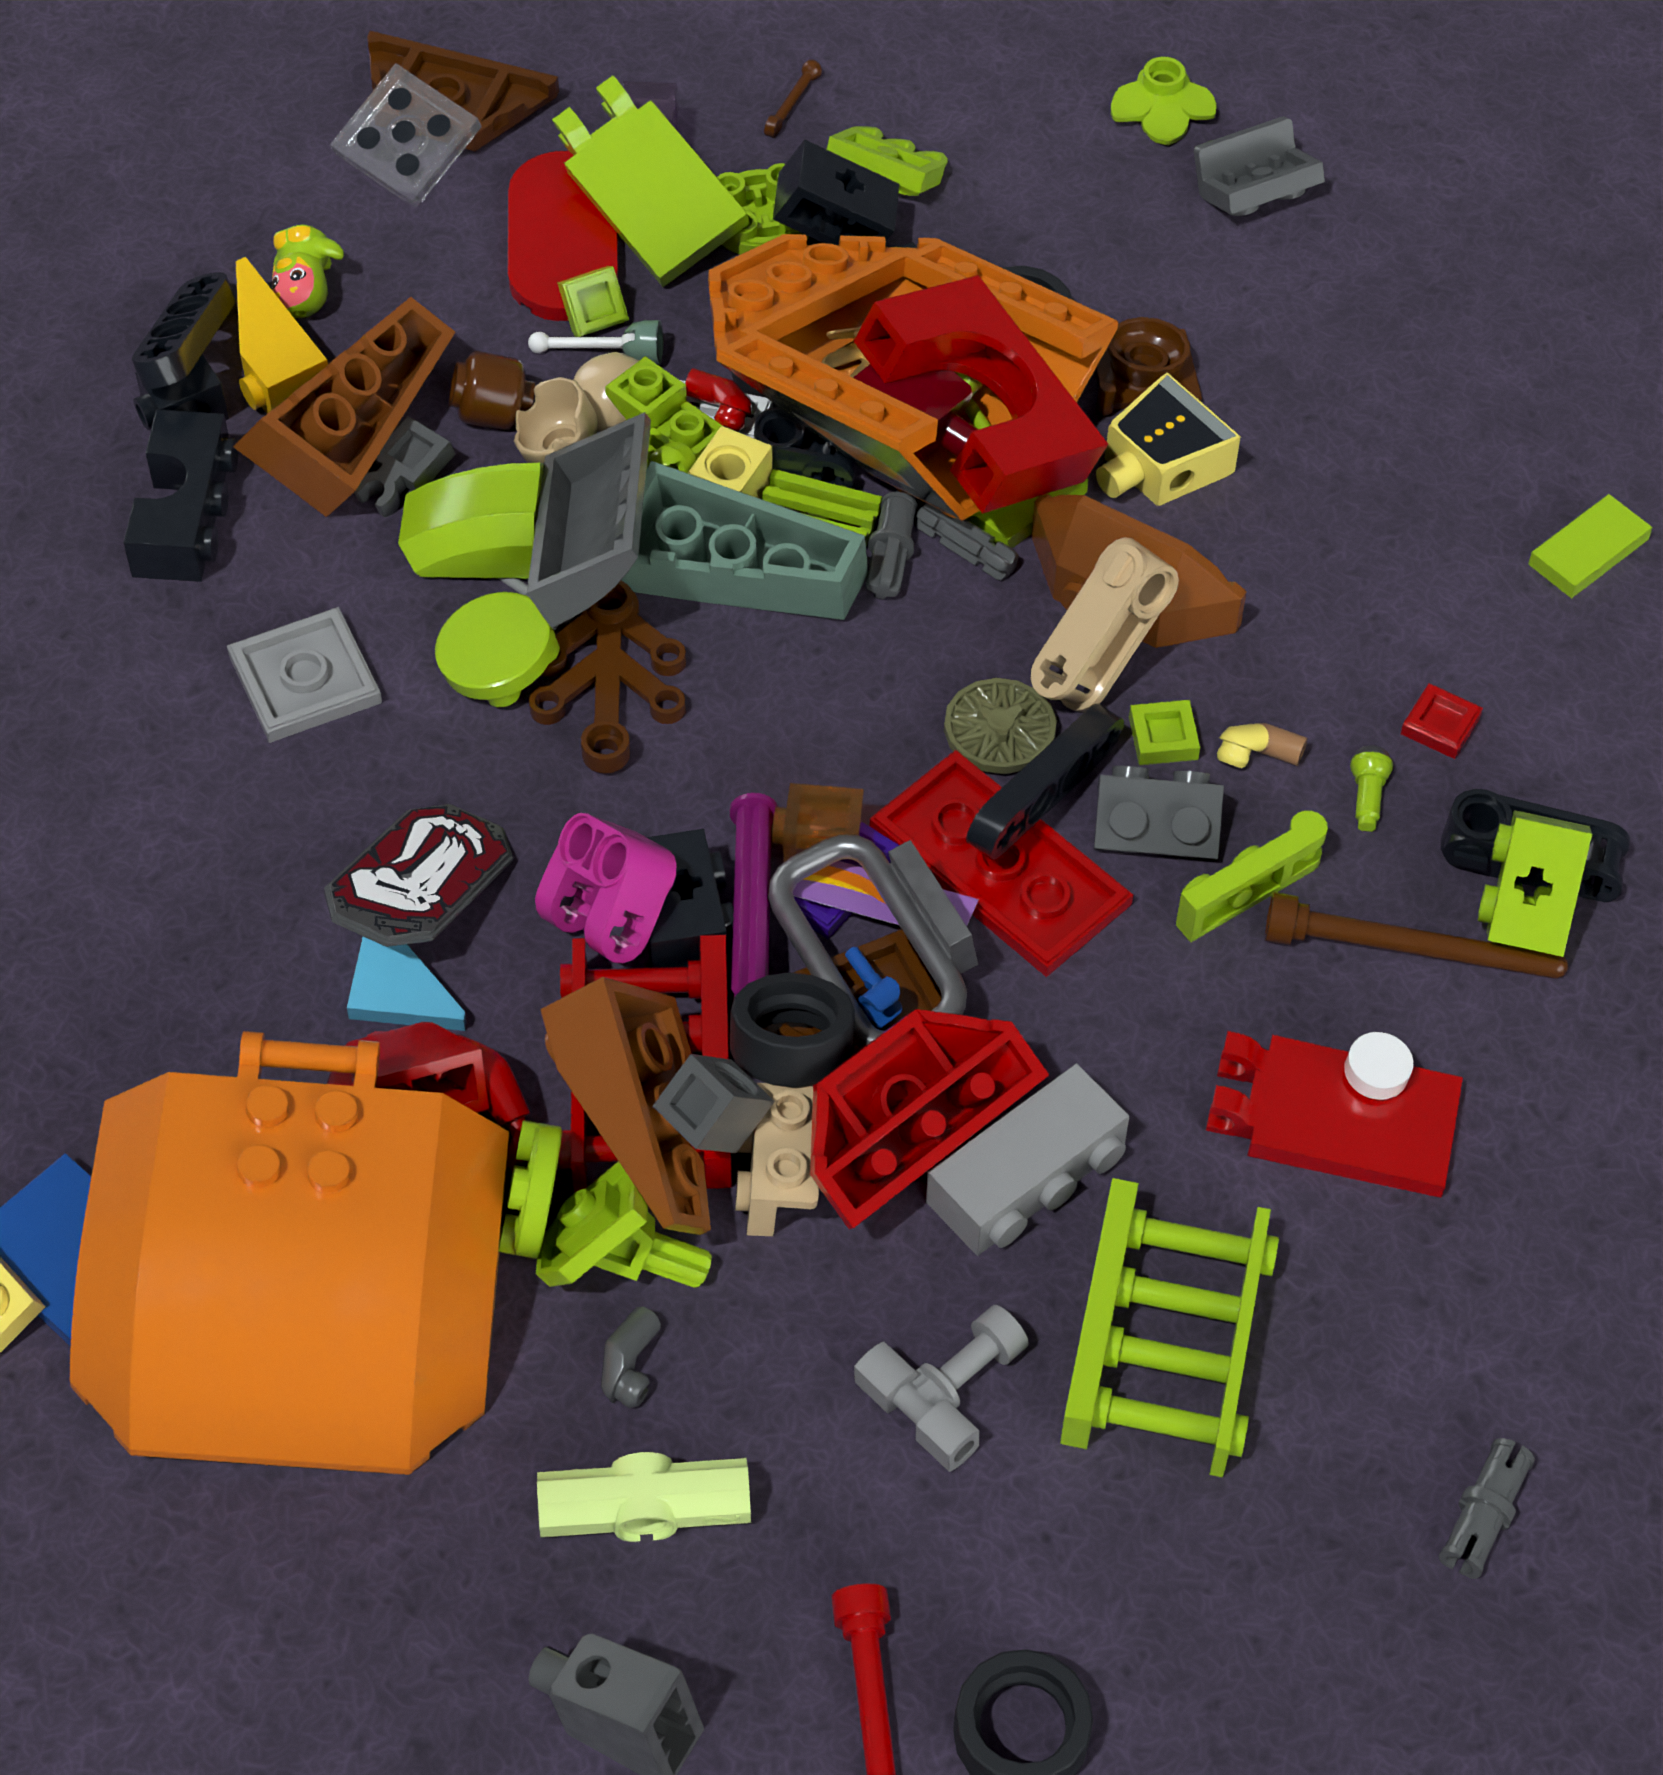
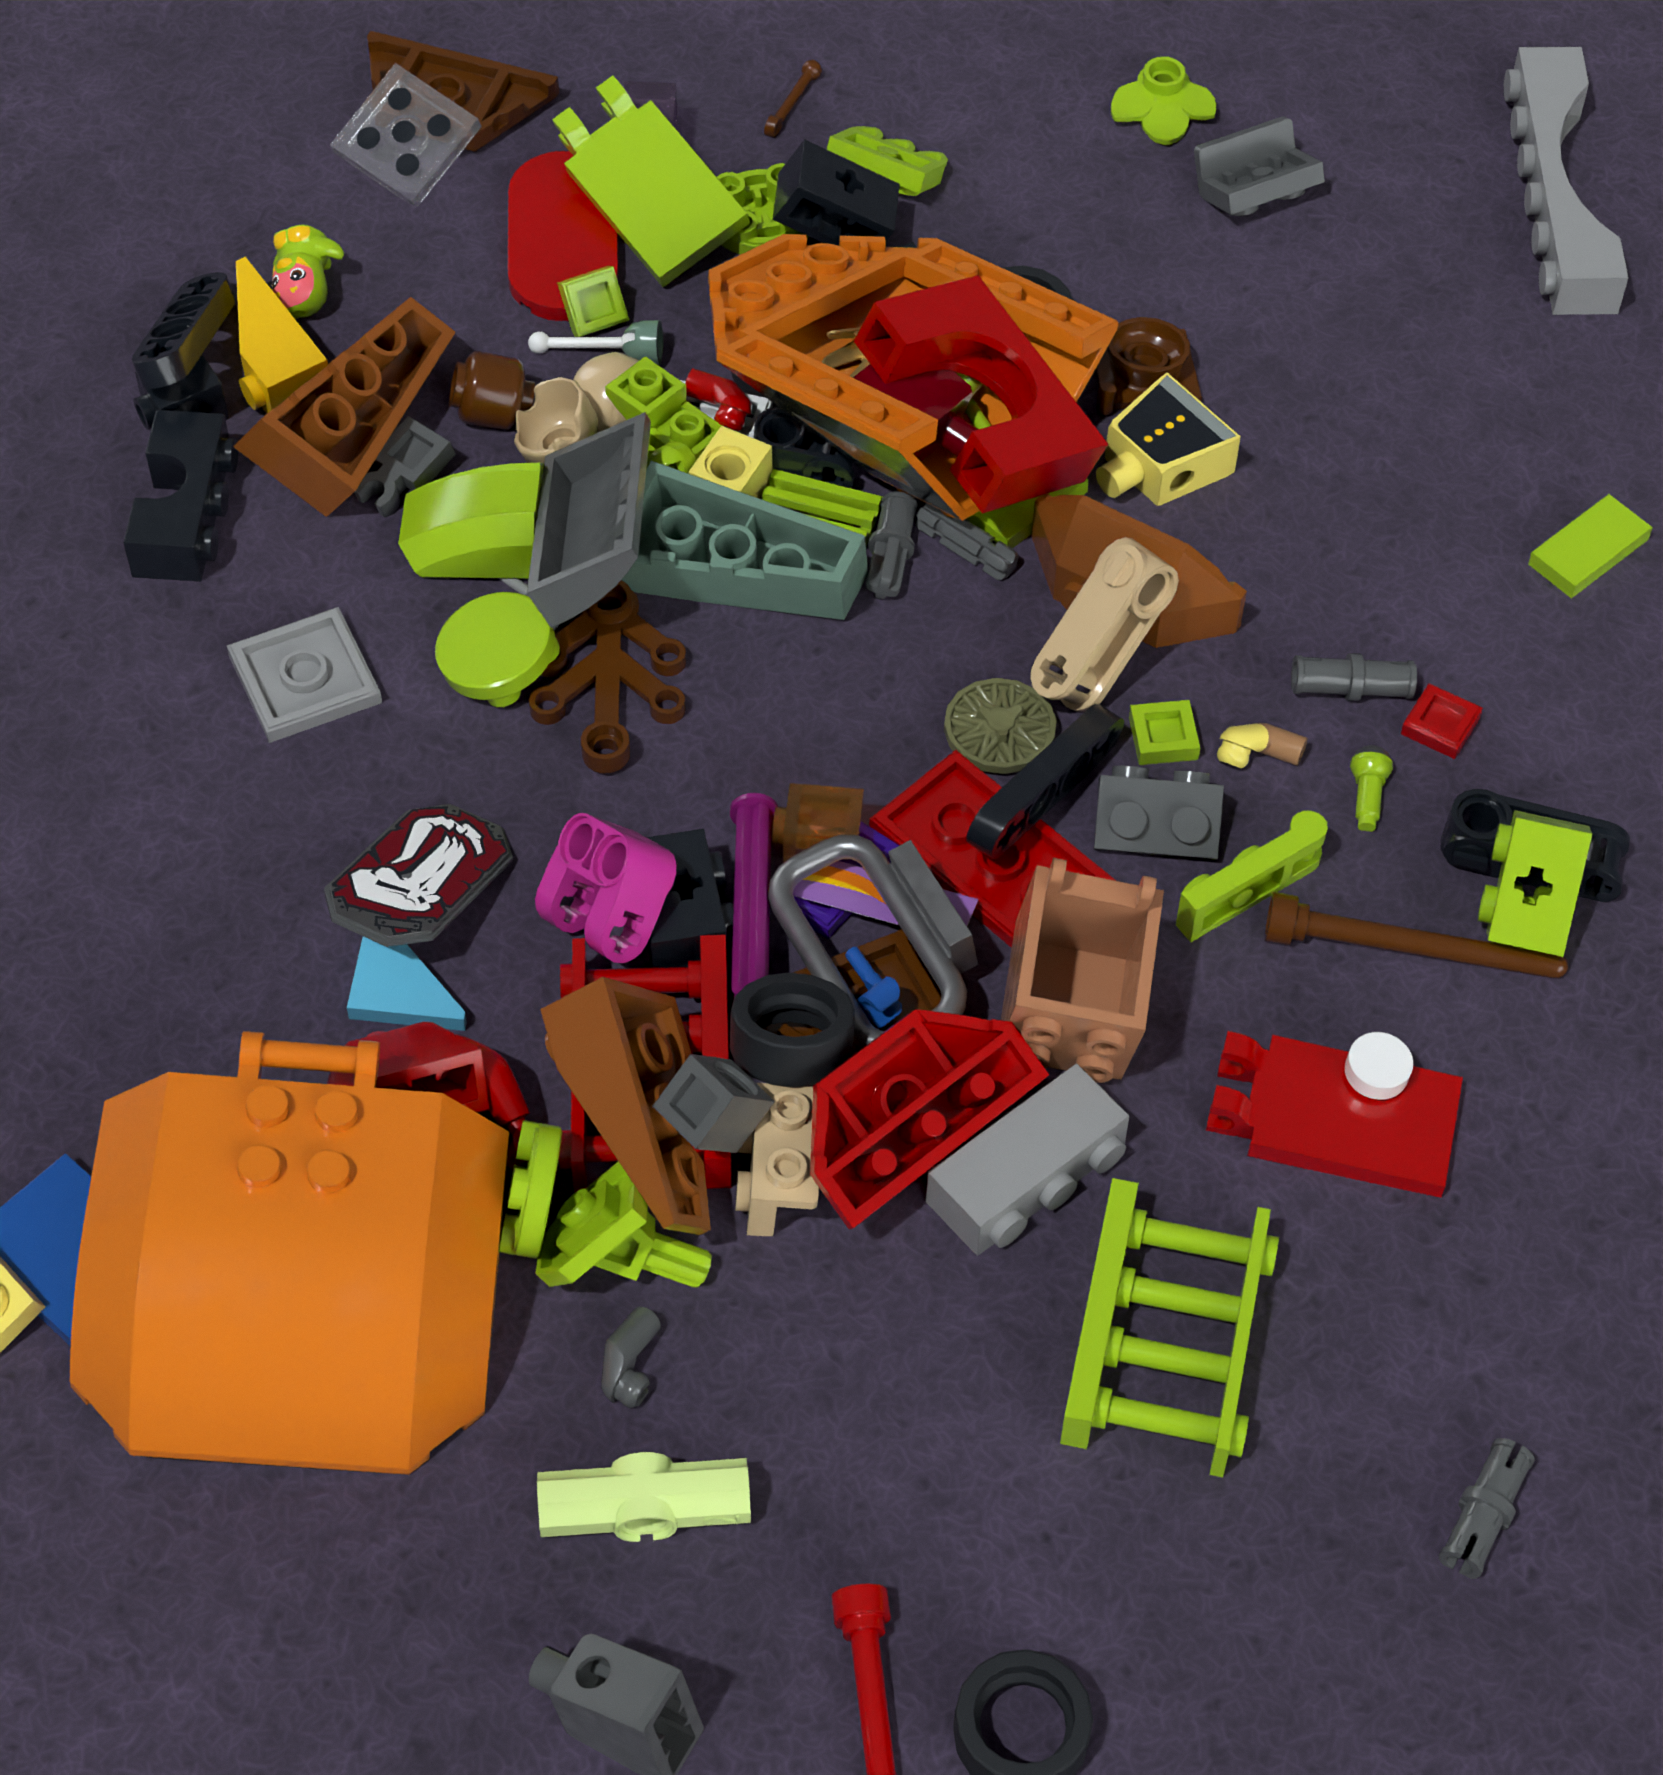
light grey bar [854,1305,1028,1472] -> none
none -> nougat container [1001,858,1164,1083]
none -> dark grey pin [1291,653,1417,701]
none -> light grey arch [1504,47,1628,315]

